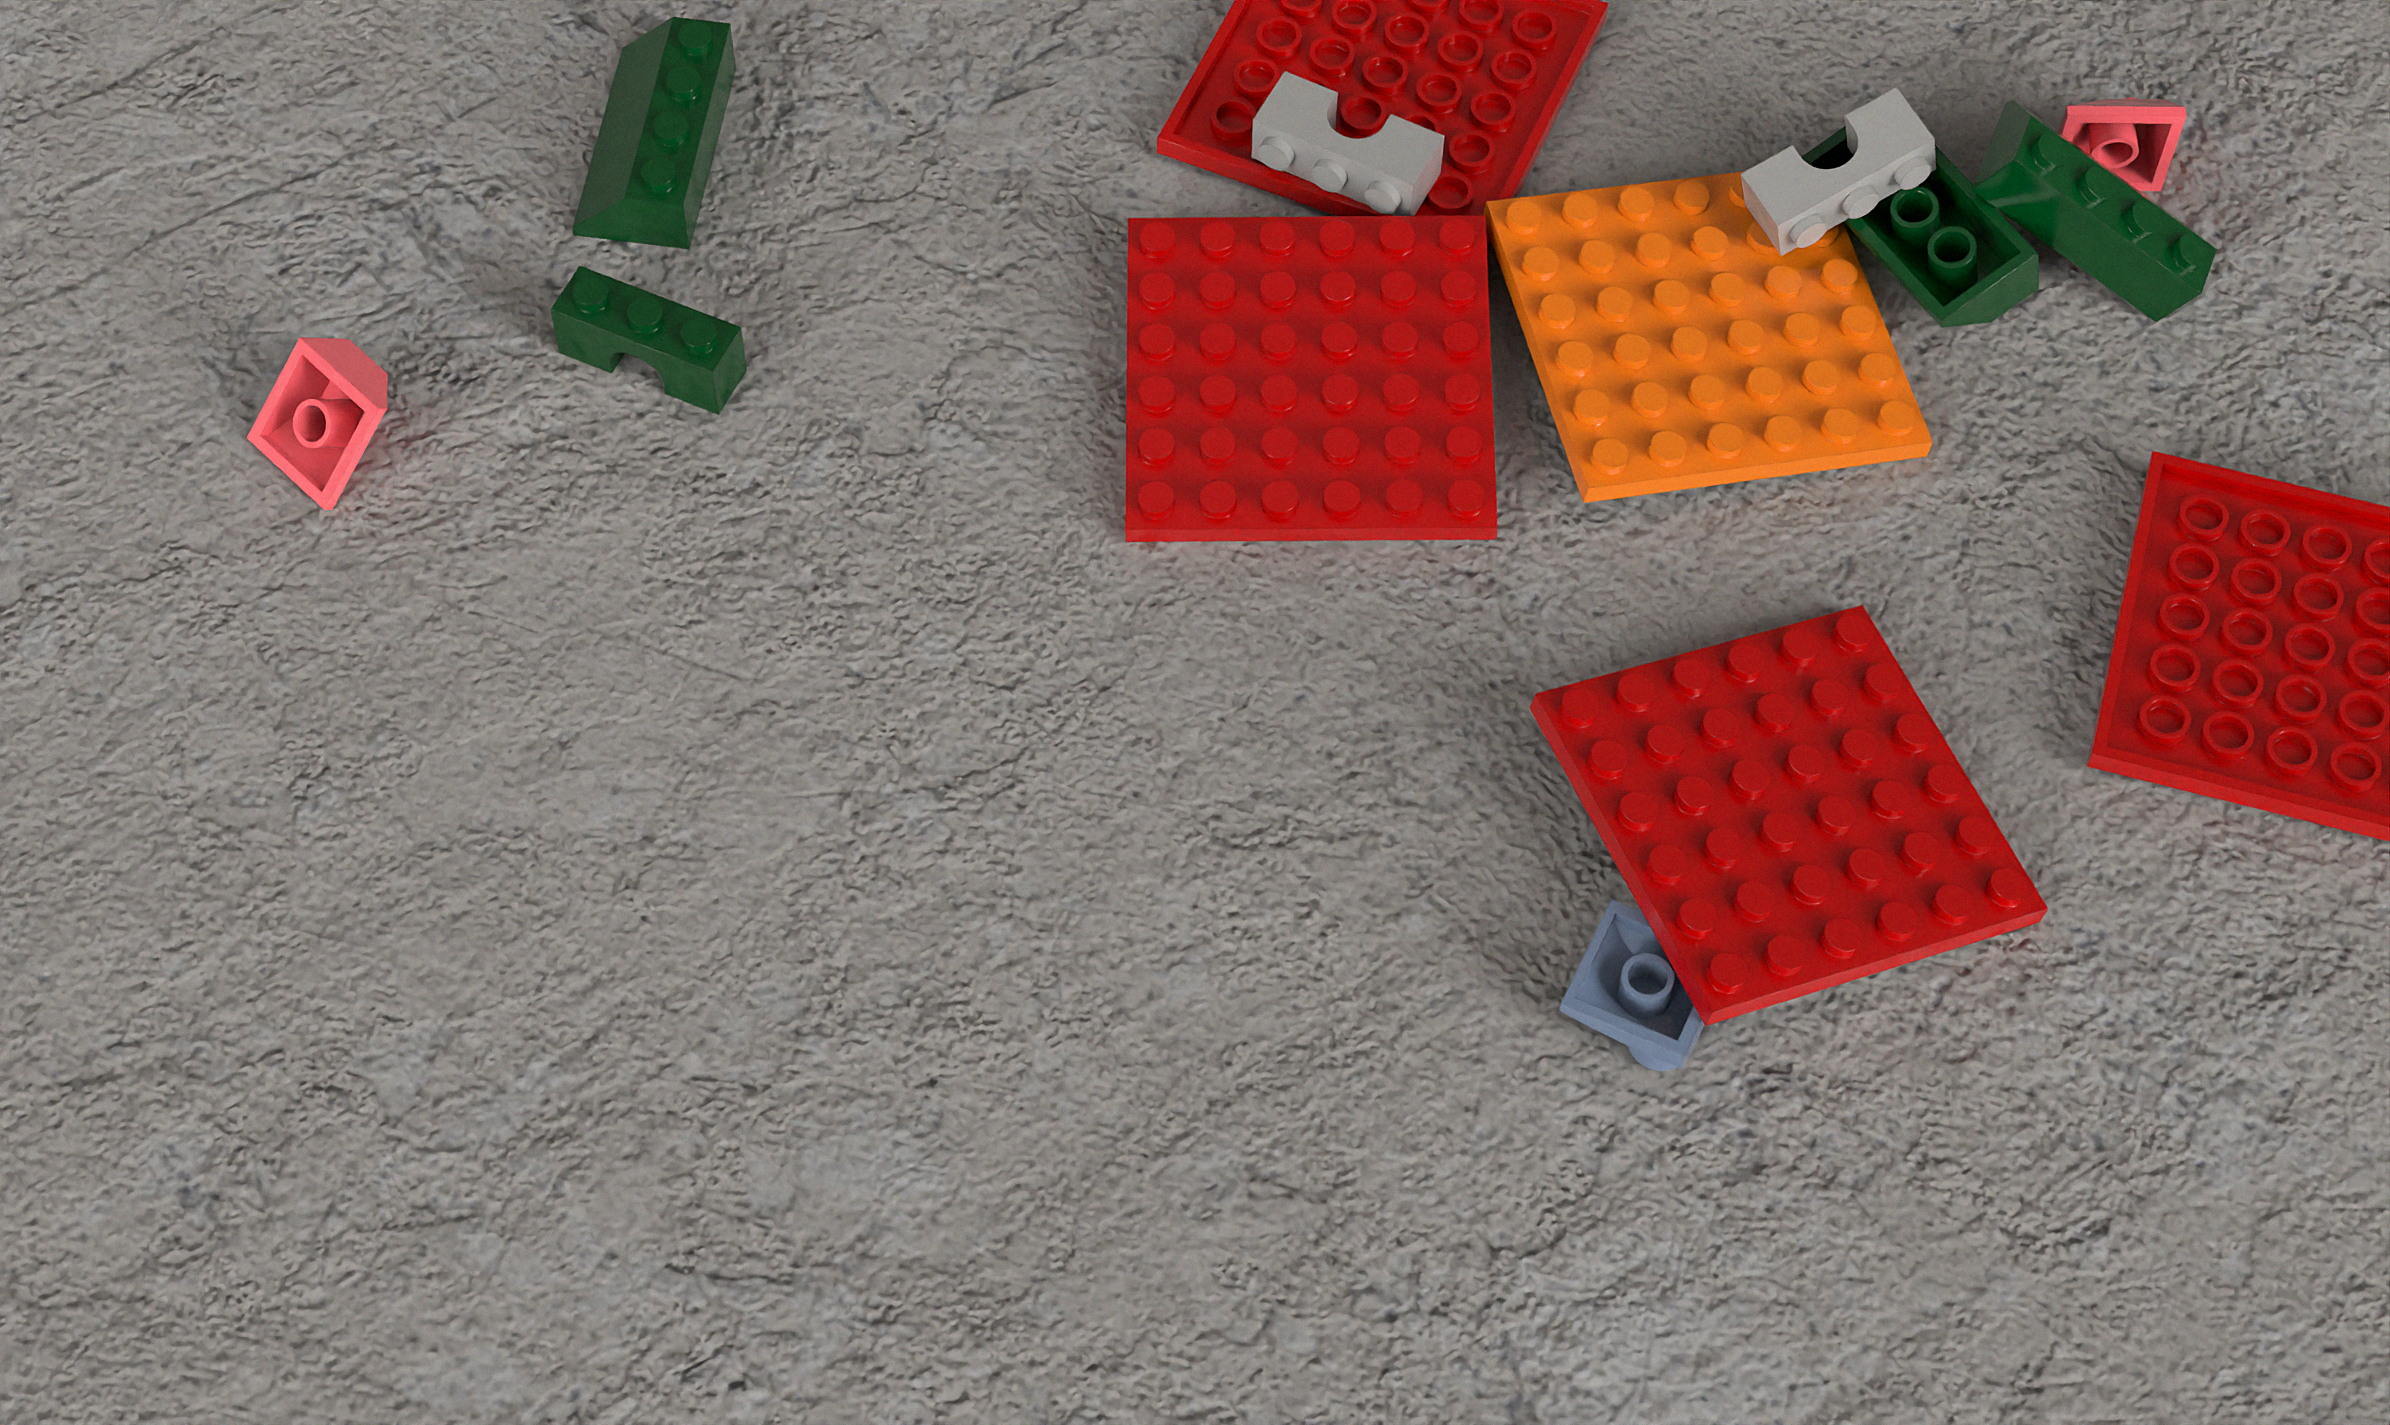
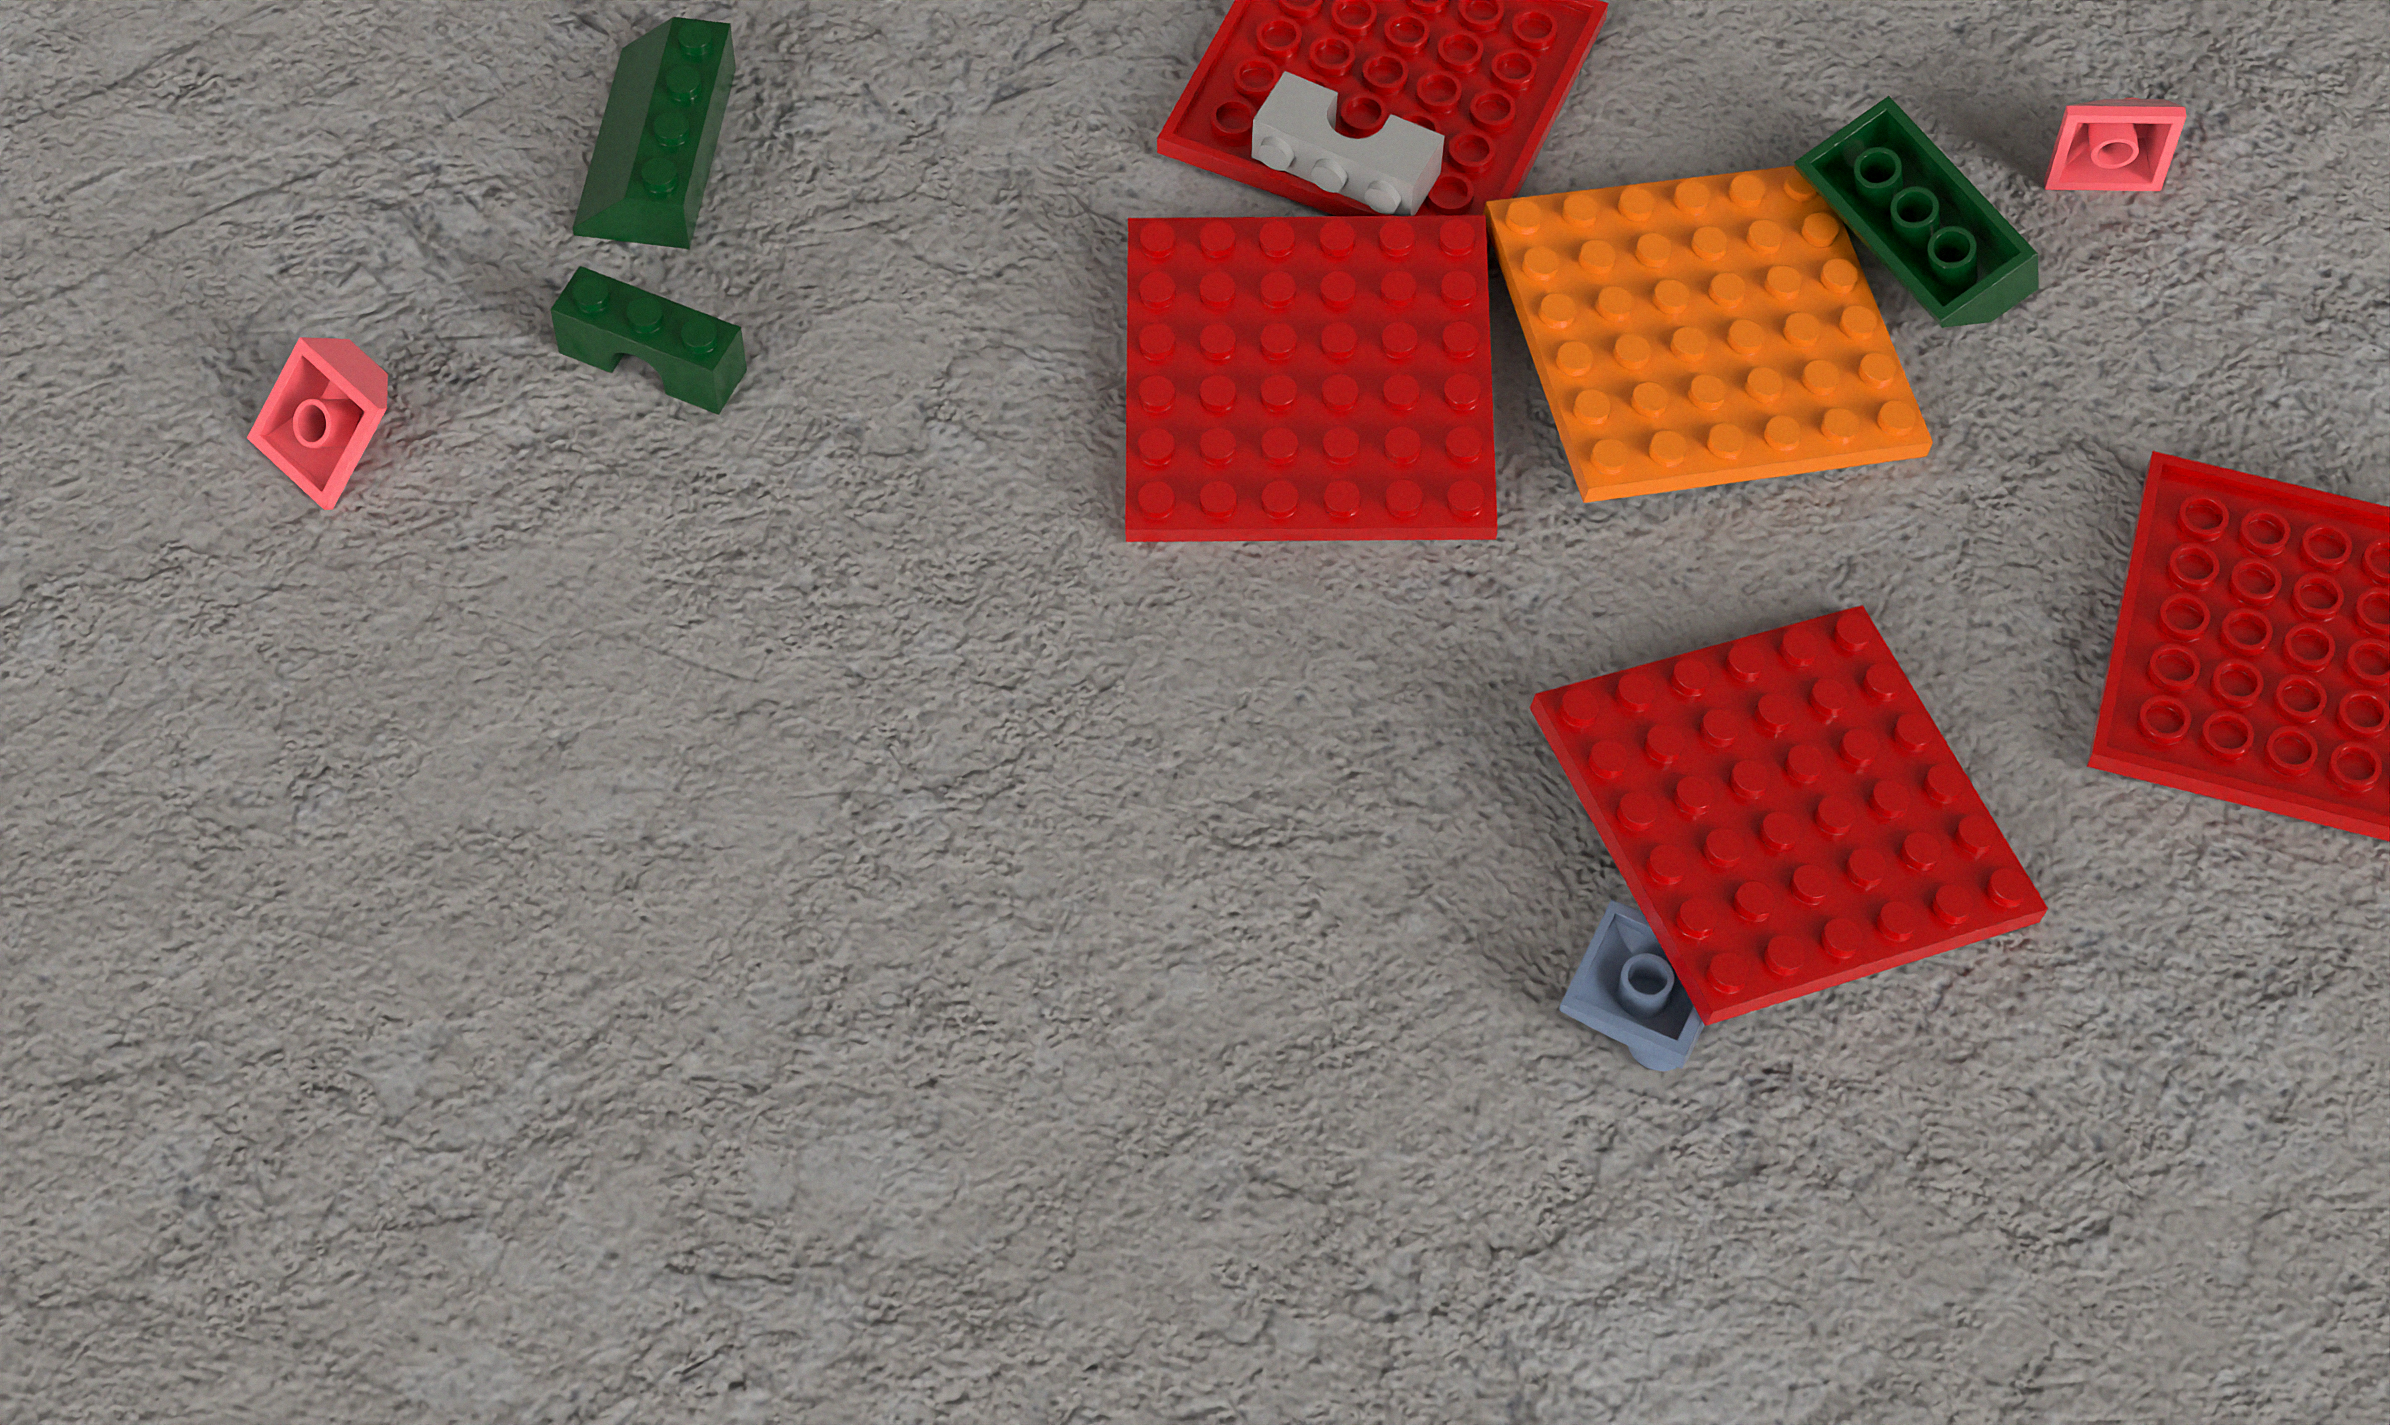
light grey arch [1741,87,1936,256] -> none
dark green slope [1971,99,2217,322] -> none

